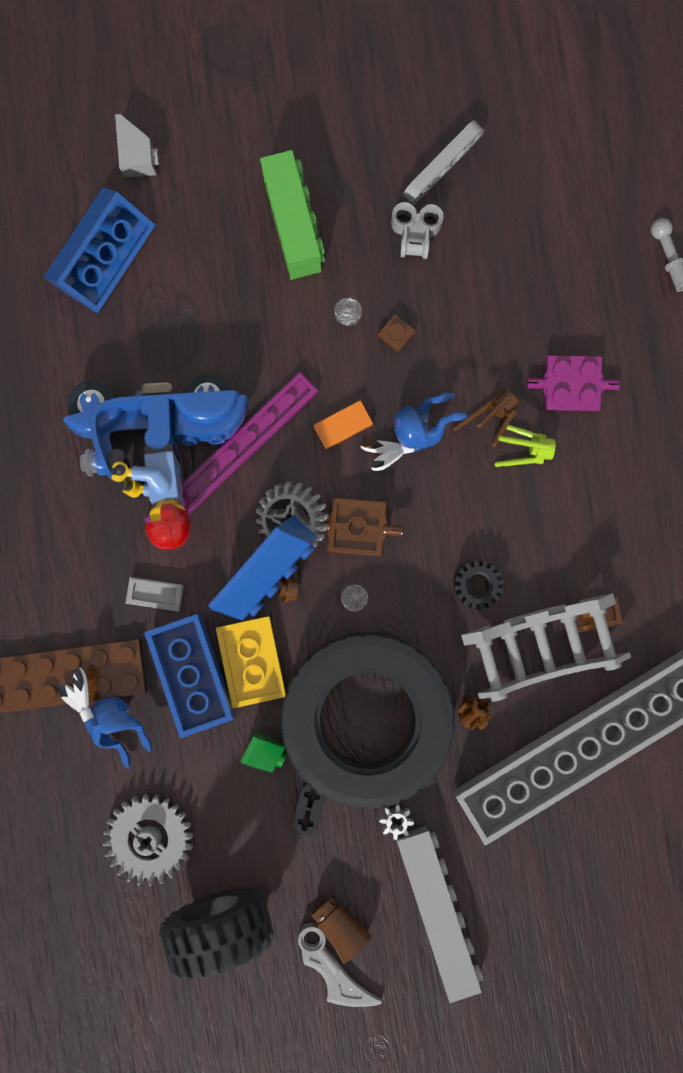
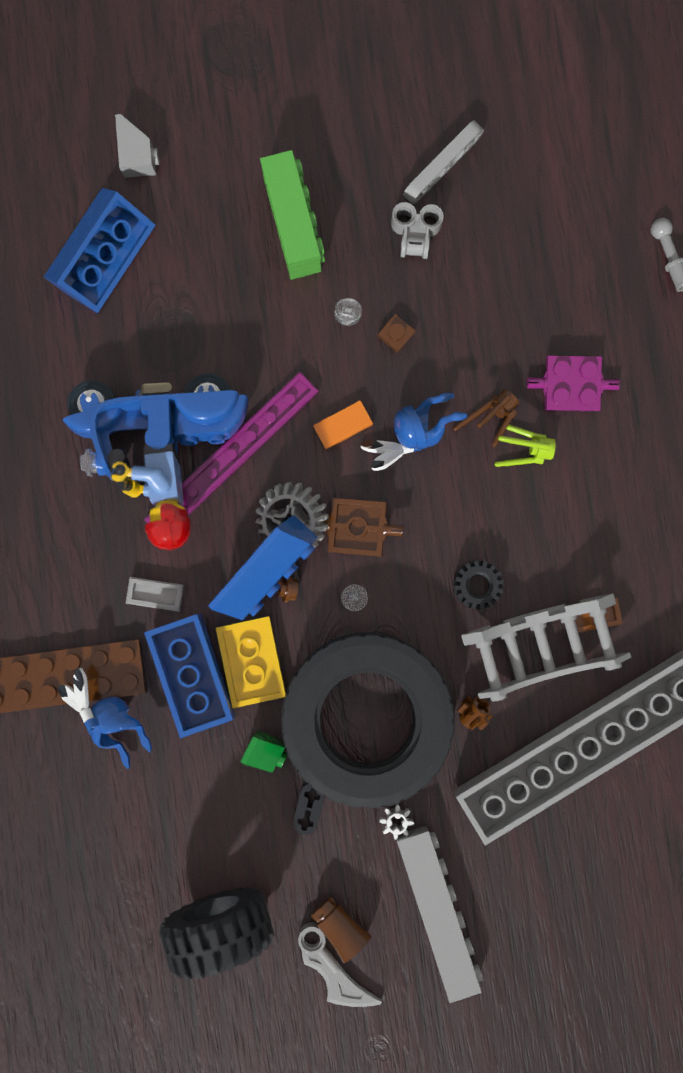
light grey gear [102,794,193,886] -> none

